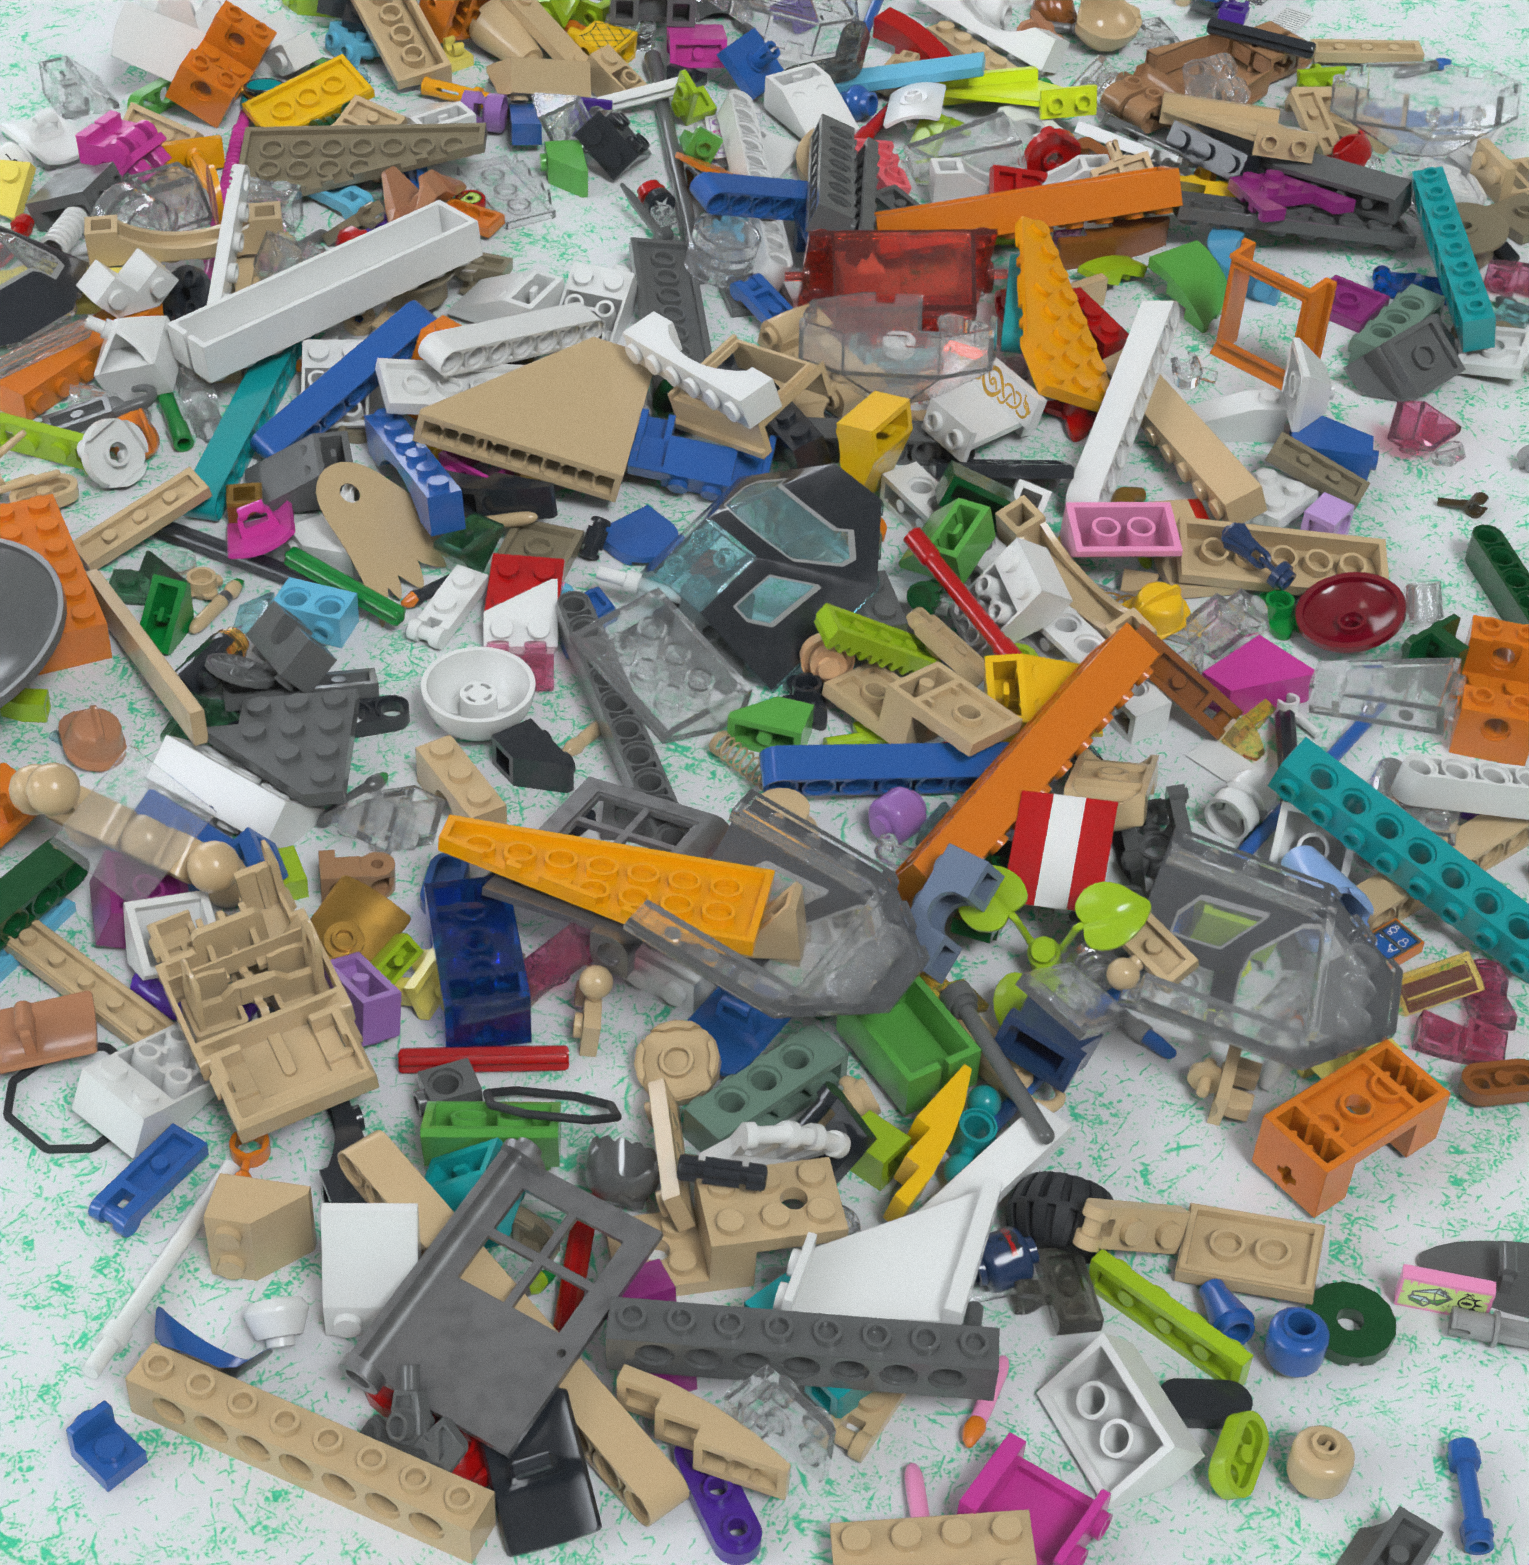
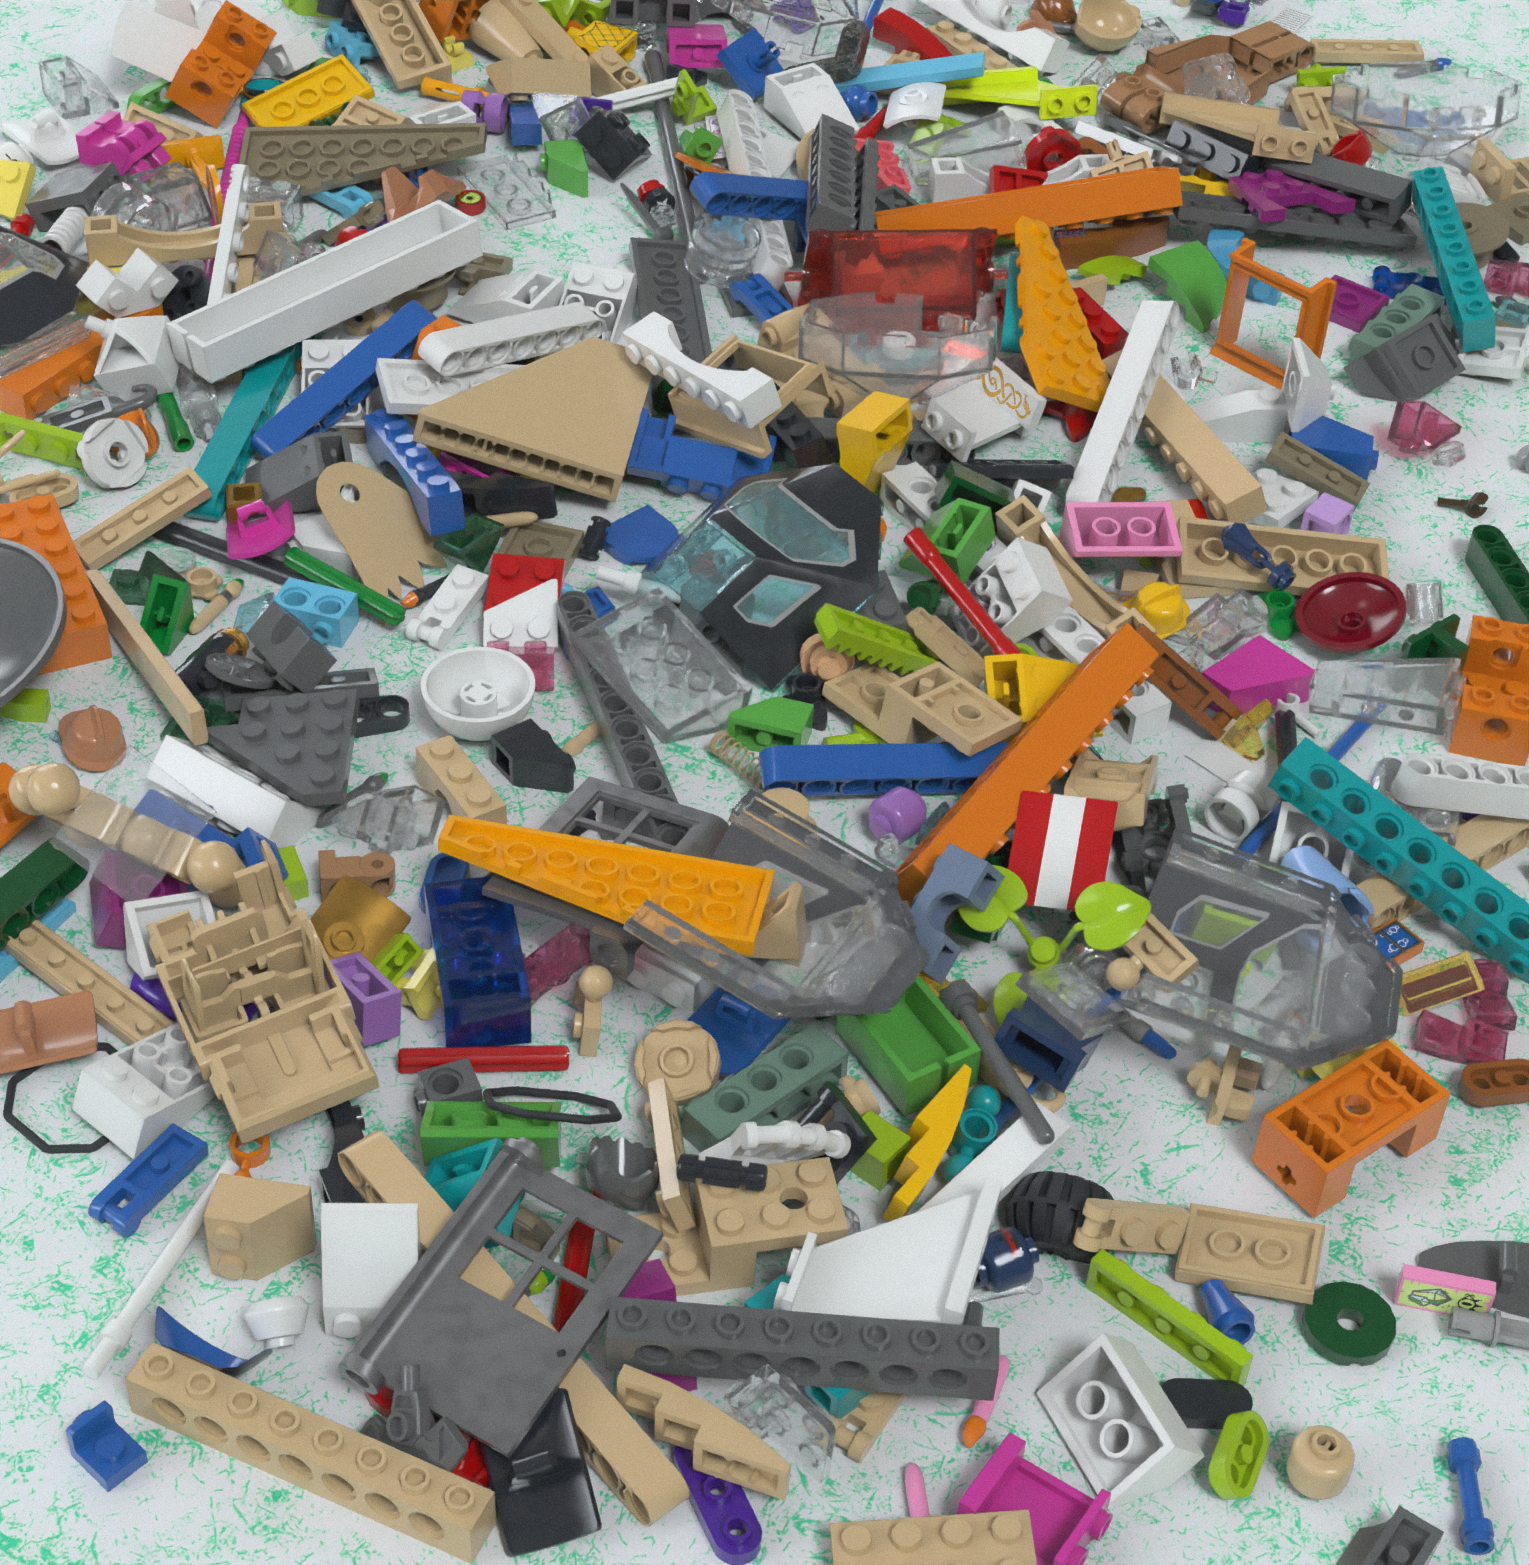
orange plate [446,198,505,238] -> none
clear smoke plate [1010,1248,1104,1335] -> none
black axle [1206,17,1316,59] -> none
blue head [1264,1307,1330,1378] -> none

